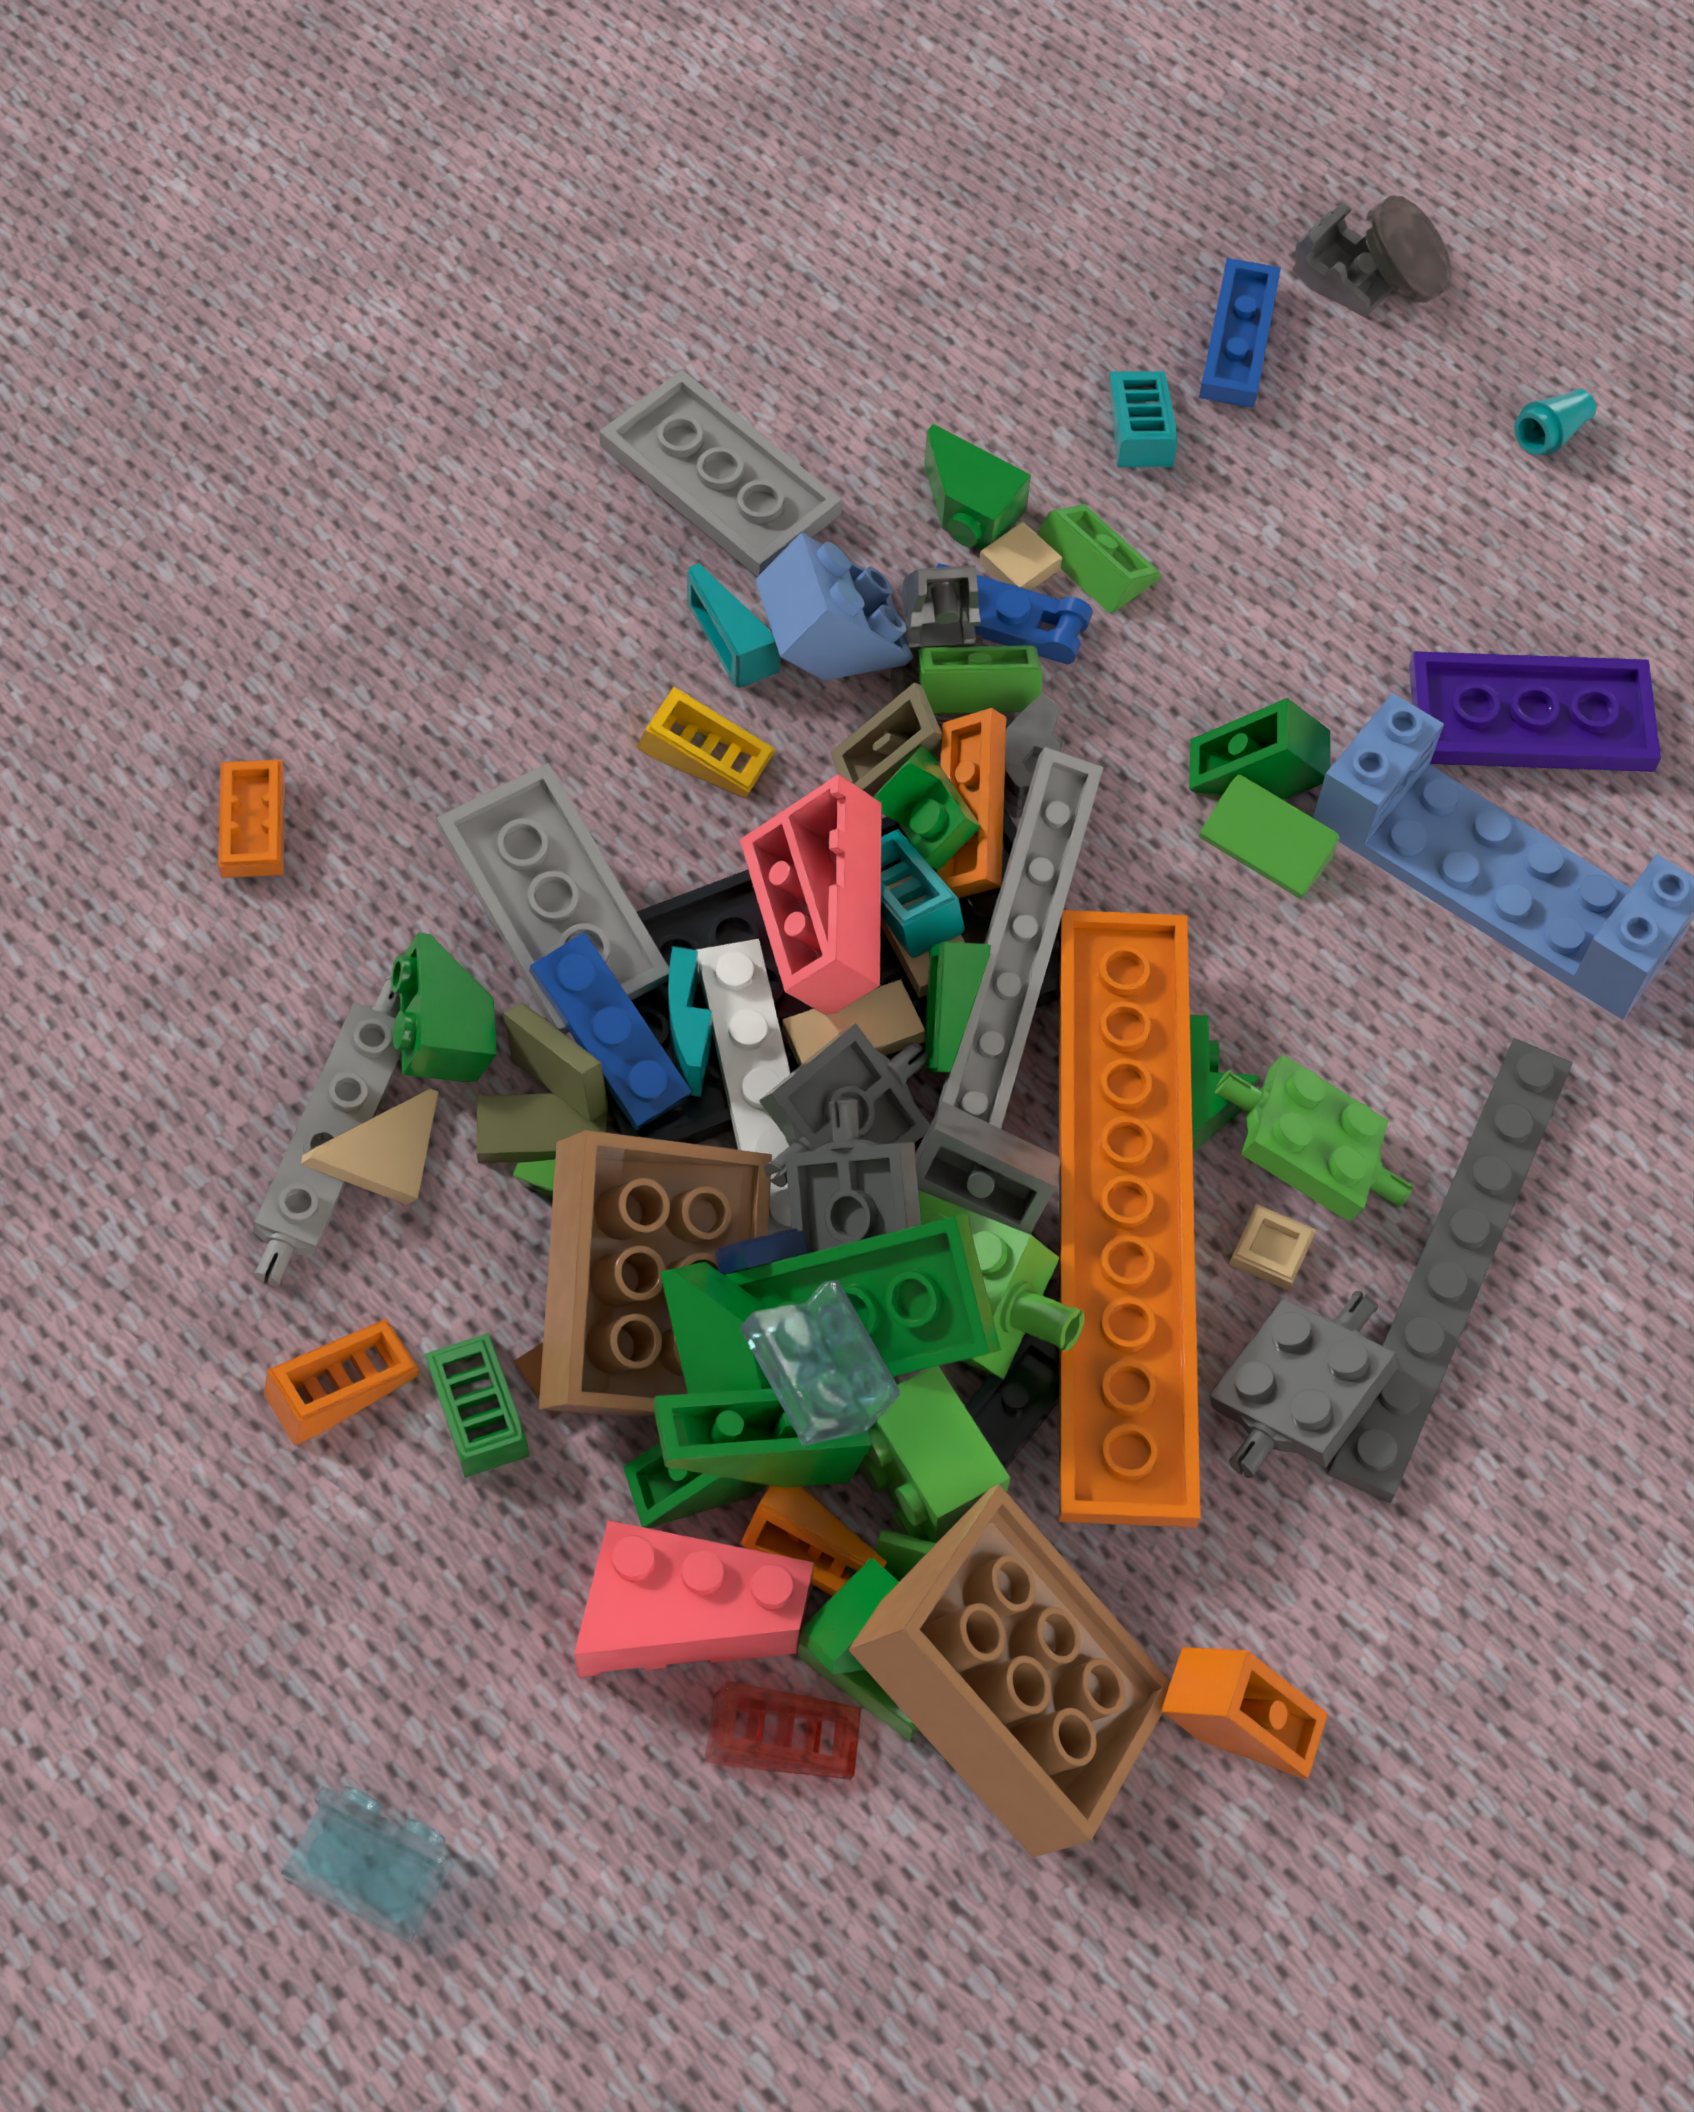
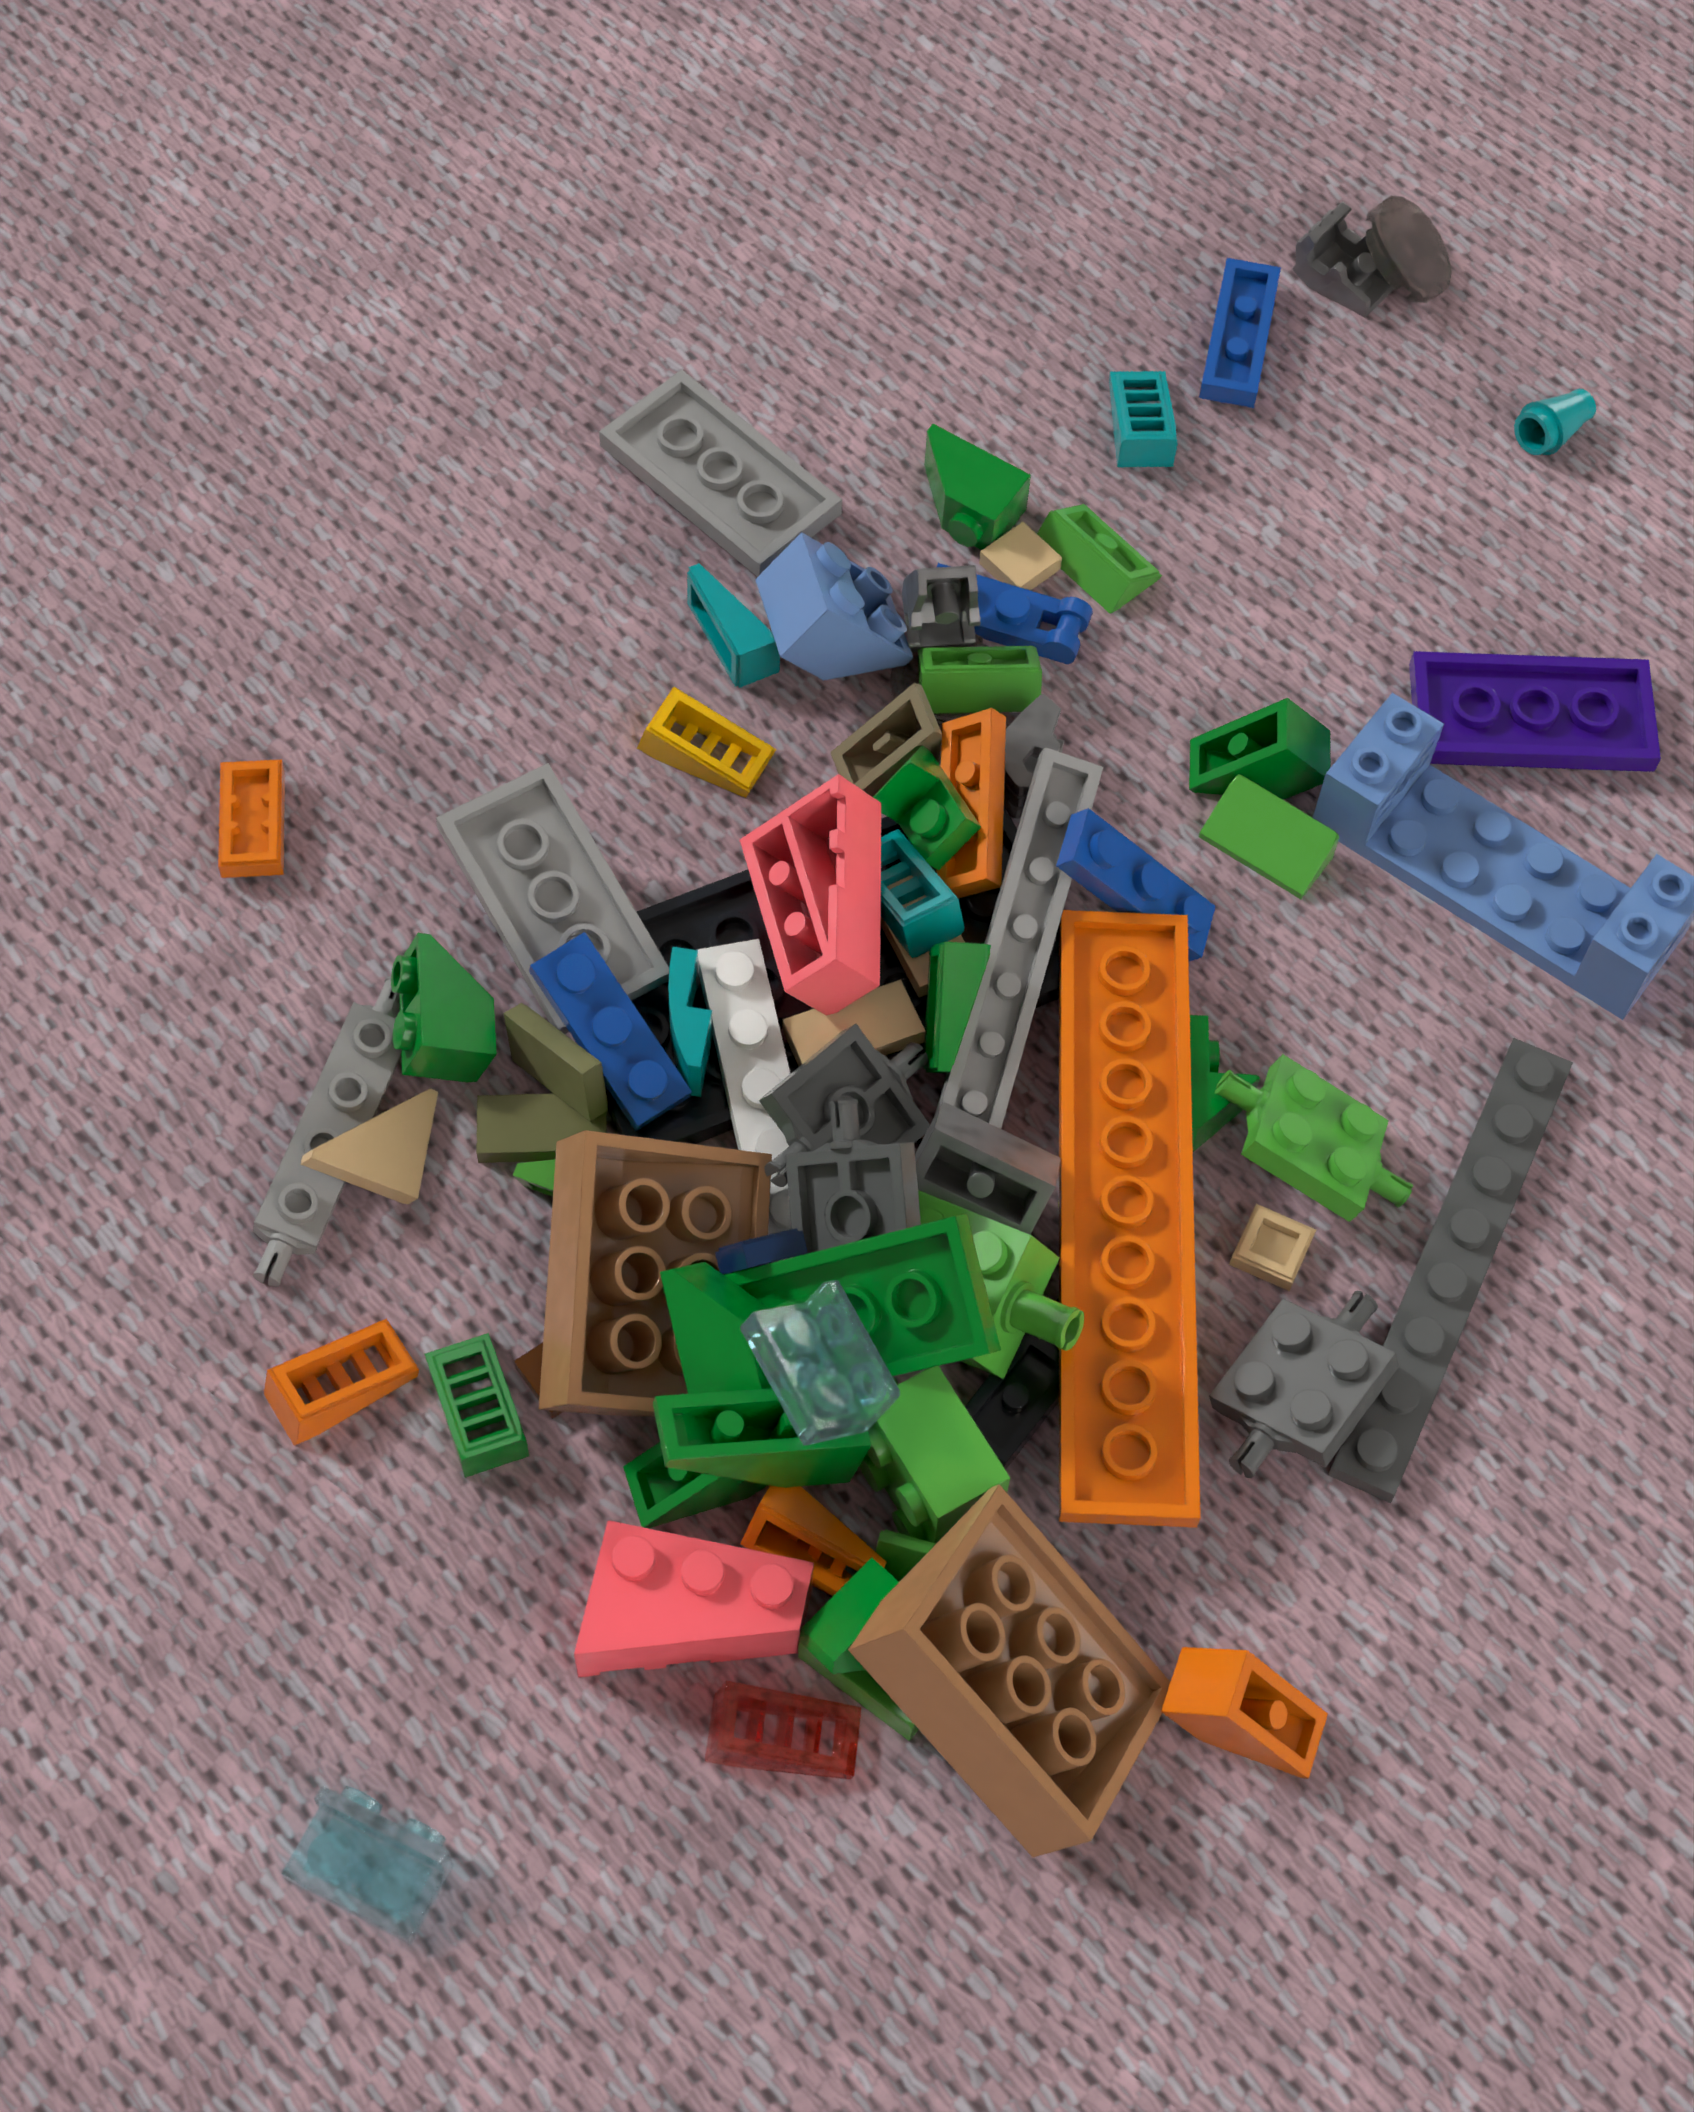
none -> blue plate [1056,808,1216,961]

